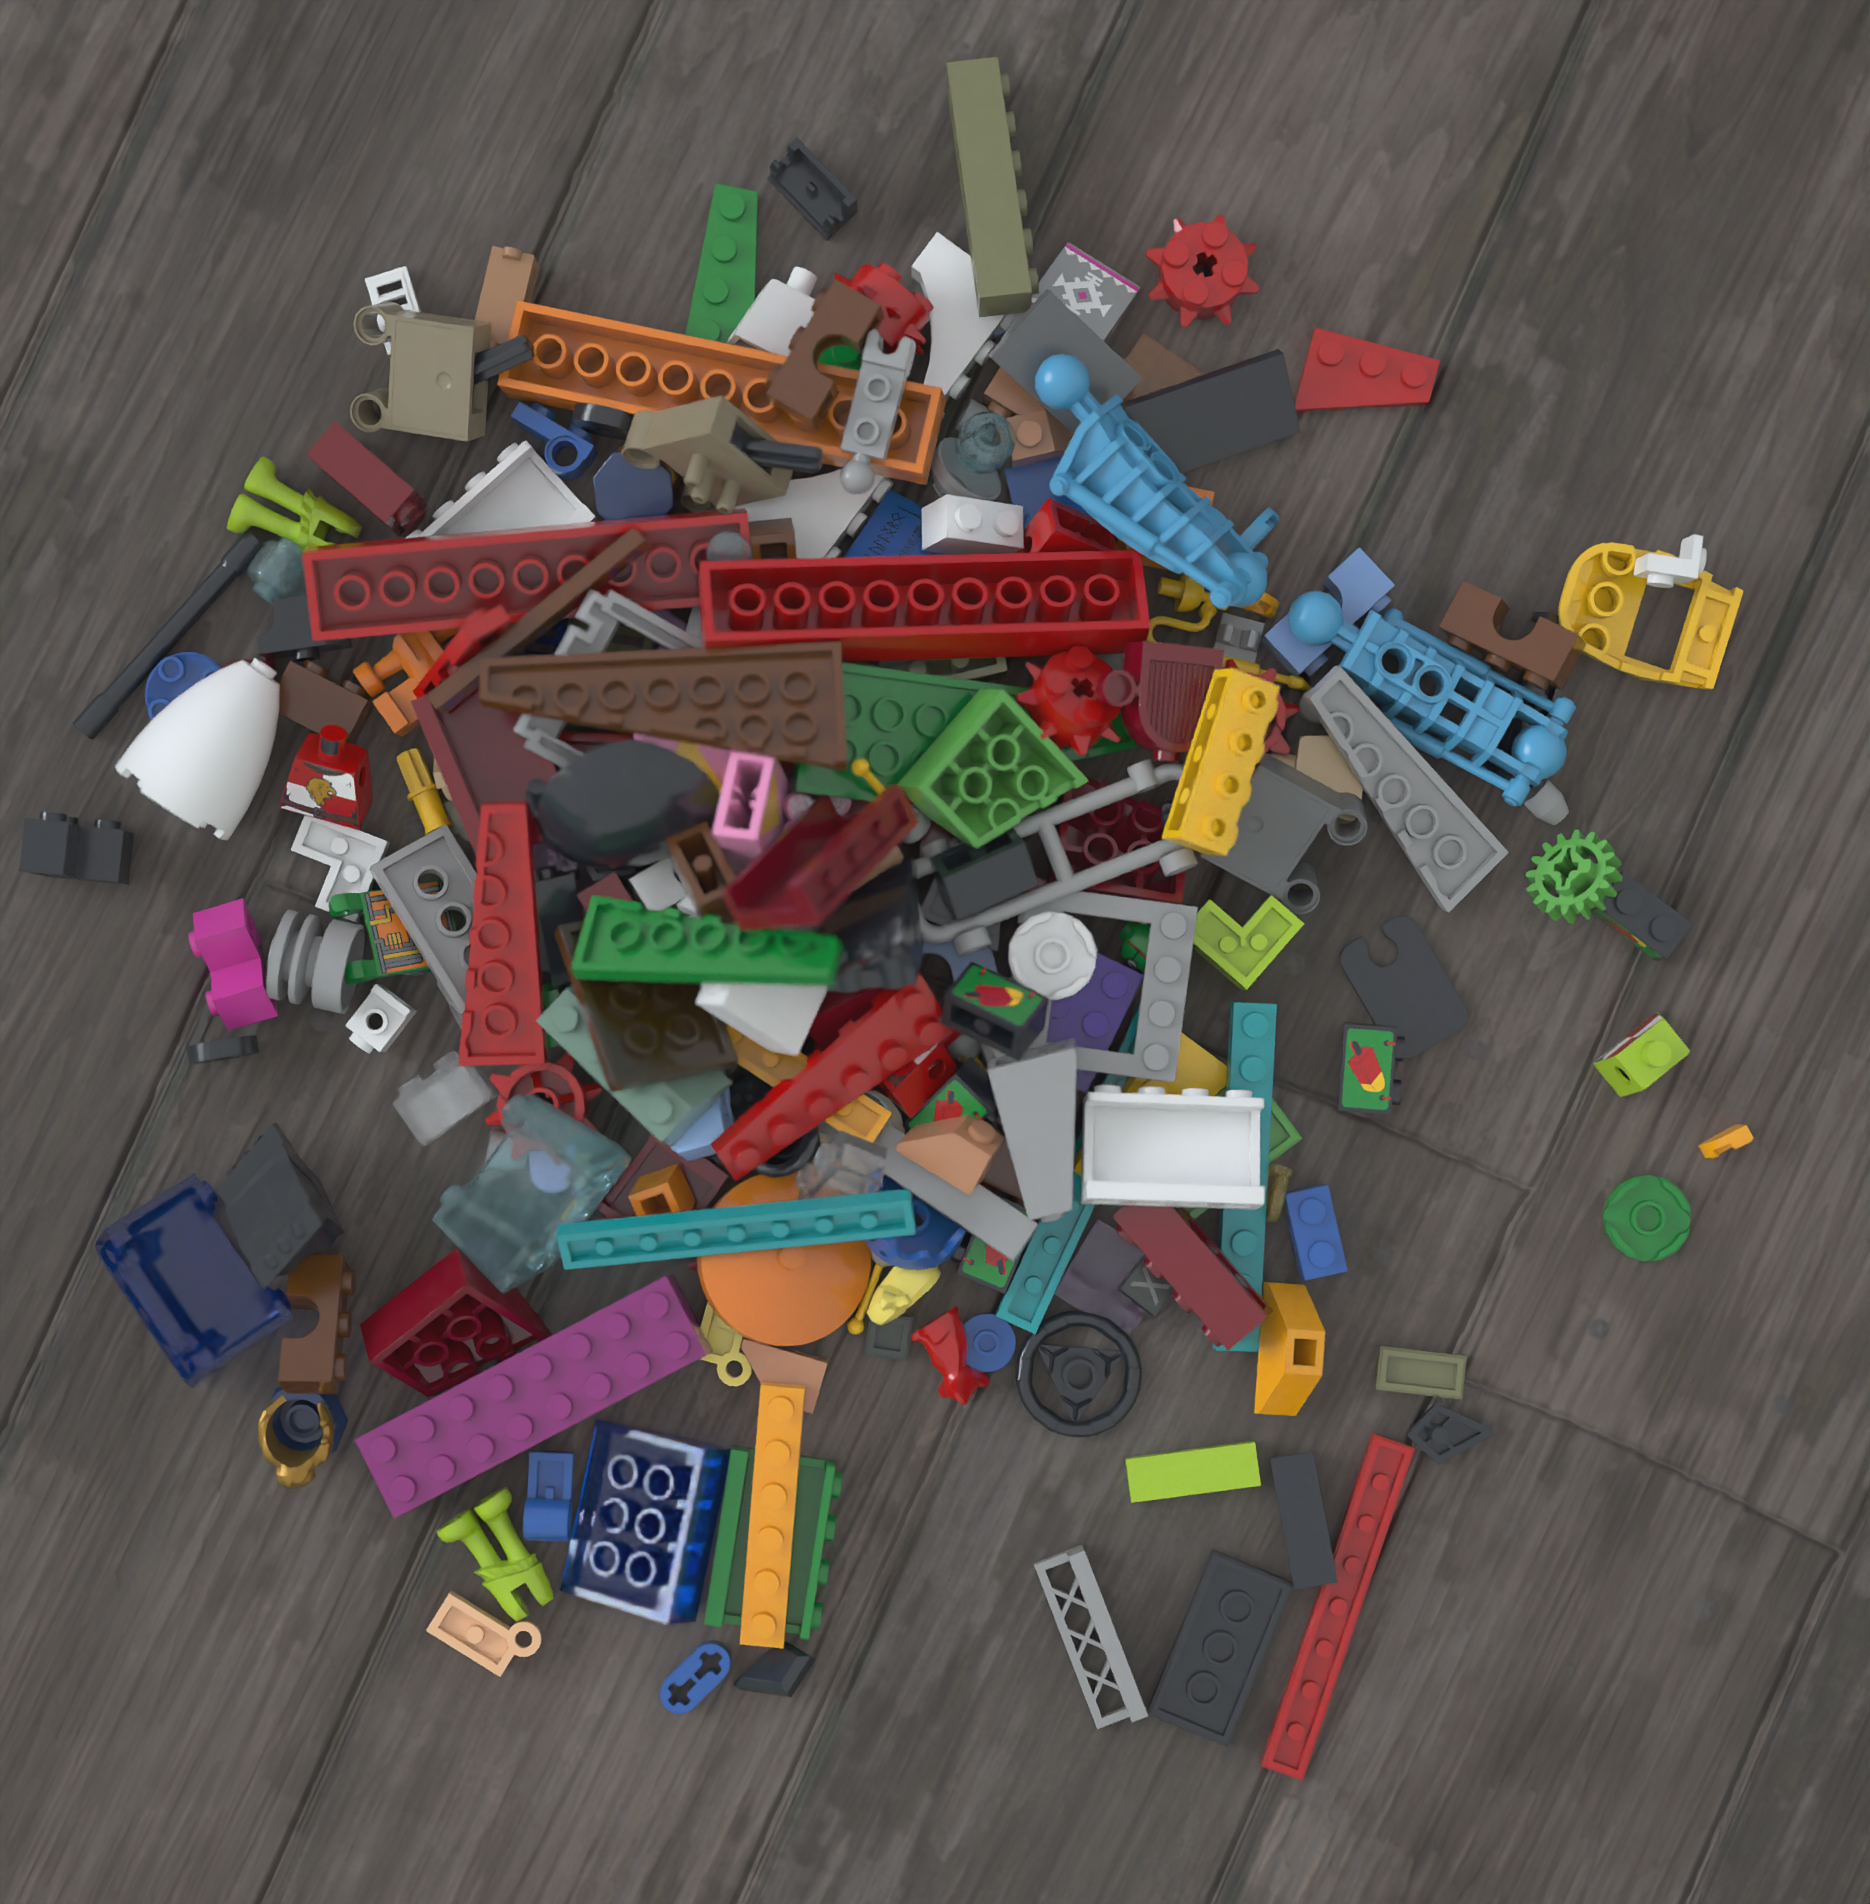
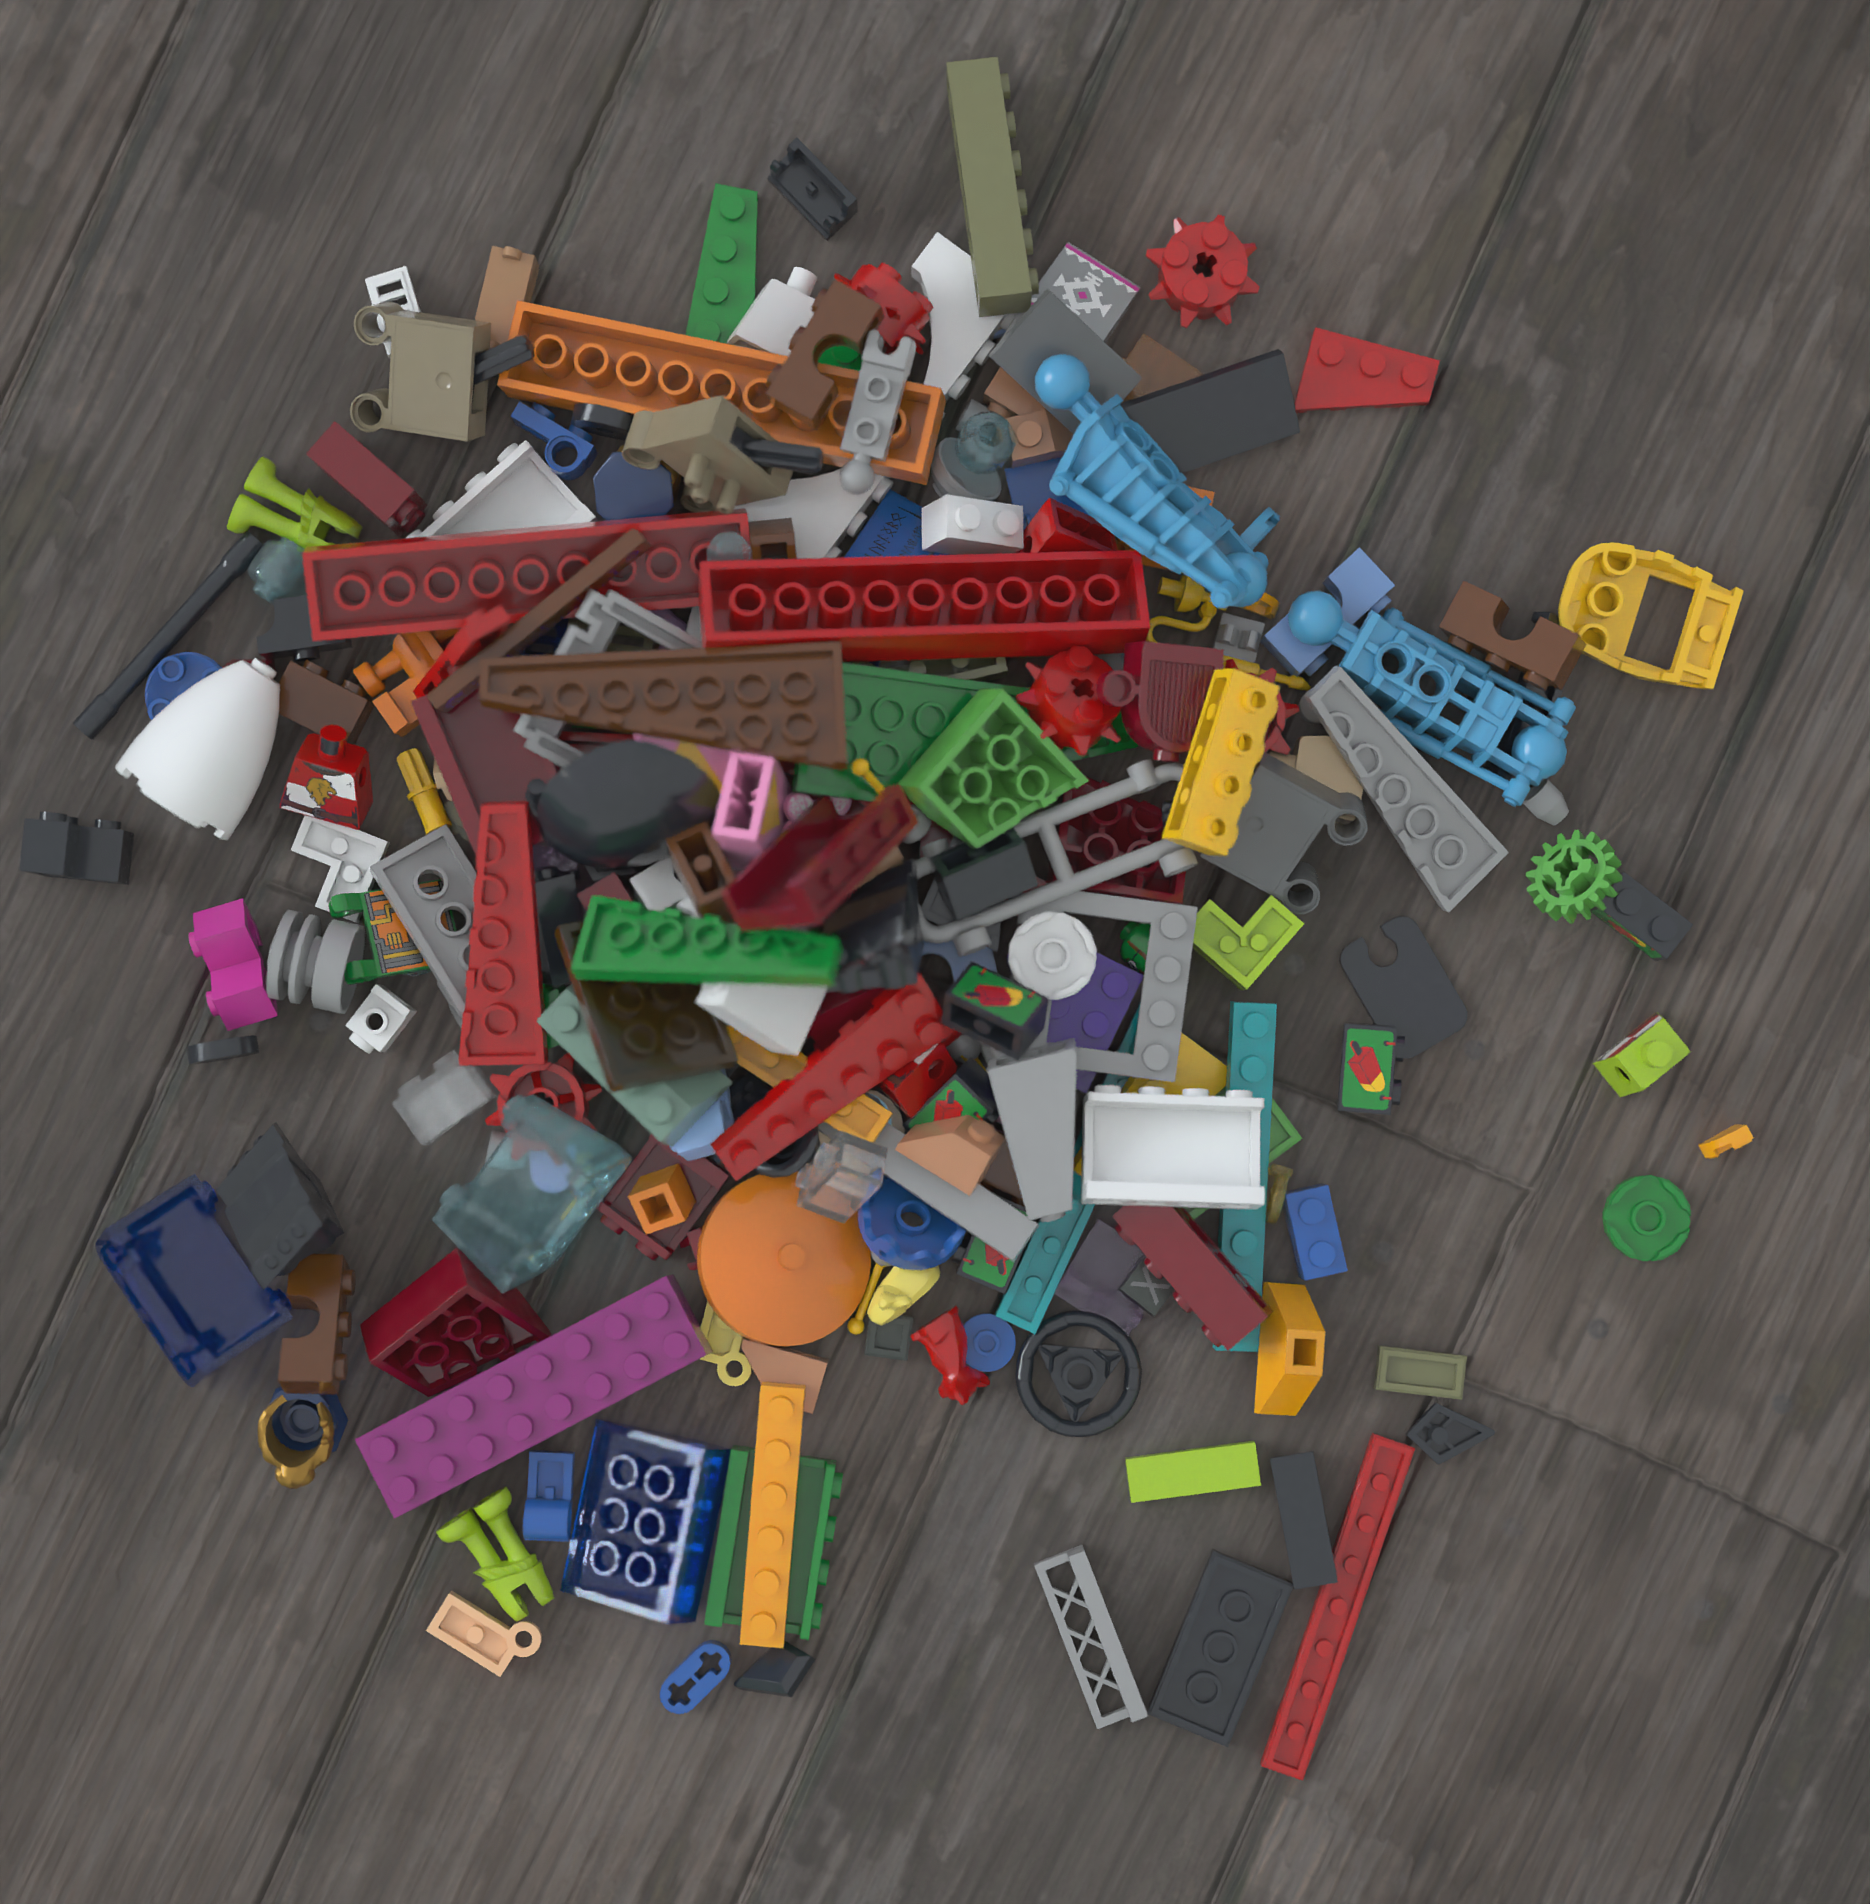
teal plate [556,1189,916,1270] -> none
white bracket [1634,534,1707,588] -> none

